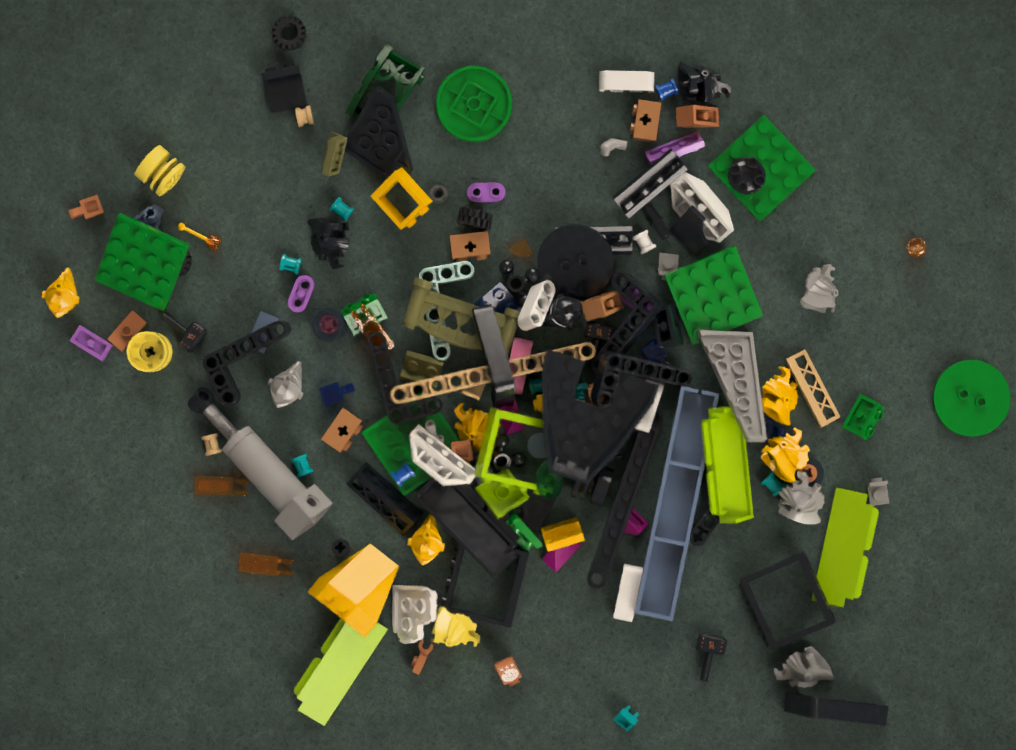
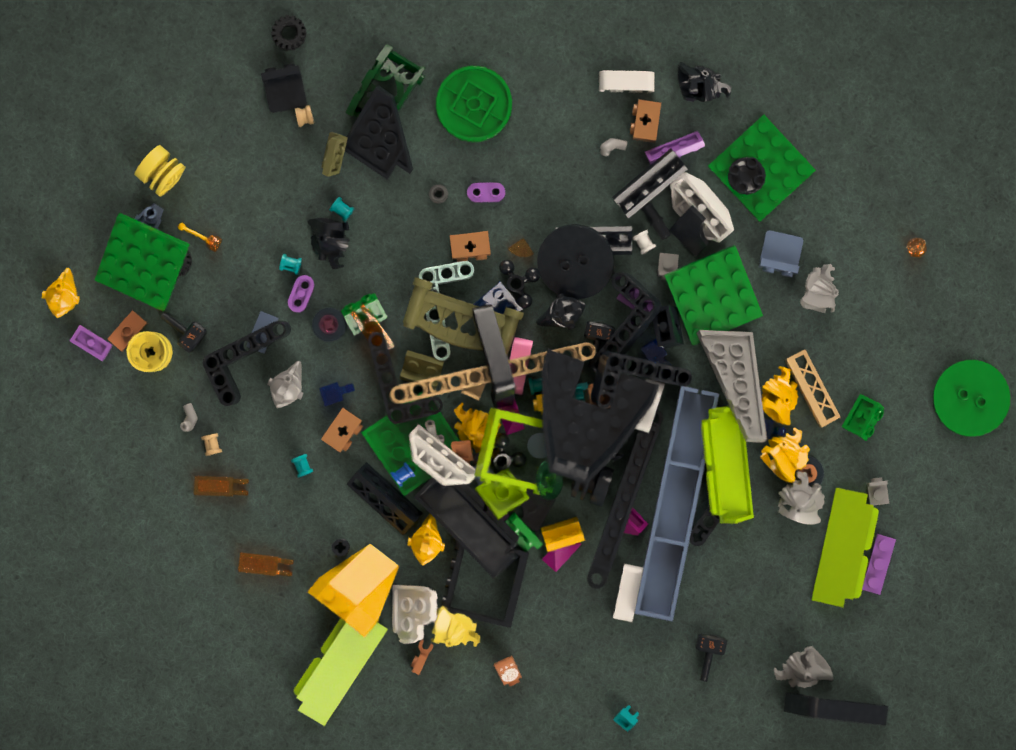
nougat plate [69,195,104,220] -> none
light grey piece [188,387,333,540] -> none
yellow window [371,168,433,230] -> none
black tyre [456,207,493,231] -> none
white beam [518,280,555,331] -> none
medium nougat brick [581,290,624,321] -> none
blue bush [655,78,679,102] -> none
nougat slope [676,105,719,128] -> none
black window [739,551,836,650] -> none
teal bush [761,472,786,497] -> none
none -> light grey arm [180,403,198,432]
none -> sand blue bracket [758,230,803,277]
none -> medium lavender plate [862,534,896,595]

